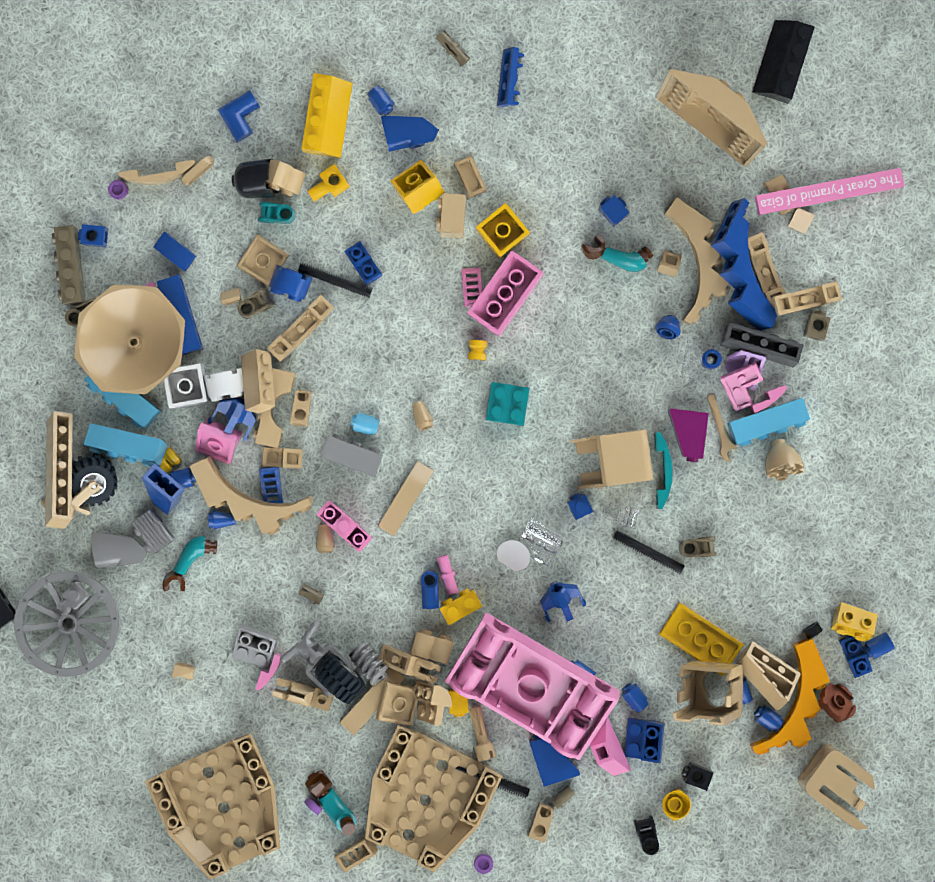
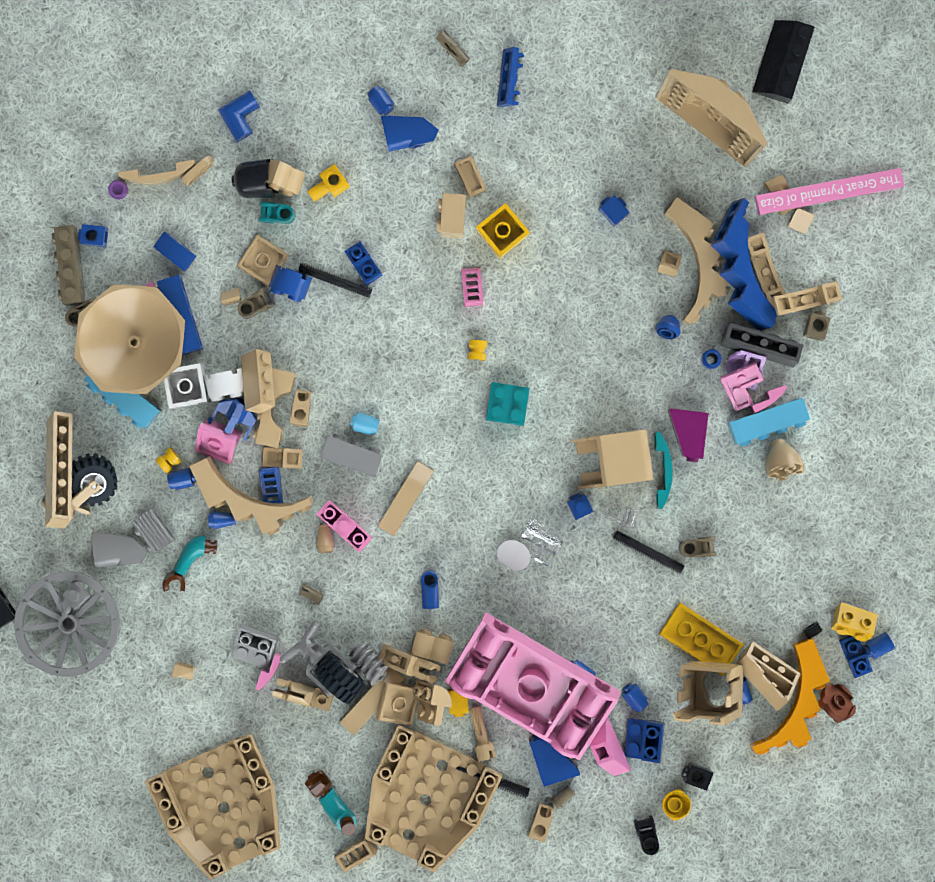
medium azure brick [83,423,167,467] -> none
blue slope [142,464,185,515] -> none
tan slope [267,295,334,362] -> none
yellow slope [301,73,353,158] -> none
medium lavender tile [304,797,322,815] -> none
yellow brick [390,159,445,214] -> none
tan cone [412,401,434,431] -> none
bright pink pin [436,555,459,595] -> none
yellow brick [439,588,483,625] -> none
bright pink slope [467,251,544,338] -> none
medium lavender tile [474,854,493,874] -> none
blue piece [540,581,586,622] -> none
piece [581,233,653,272] -> none
tan piece [707,394,737,461] -> none
blue brick [754,705,784,732] -> none
tan piece [798,744,875,830] -> none

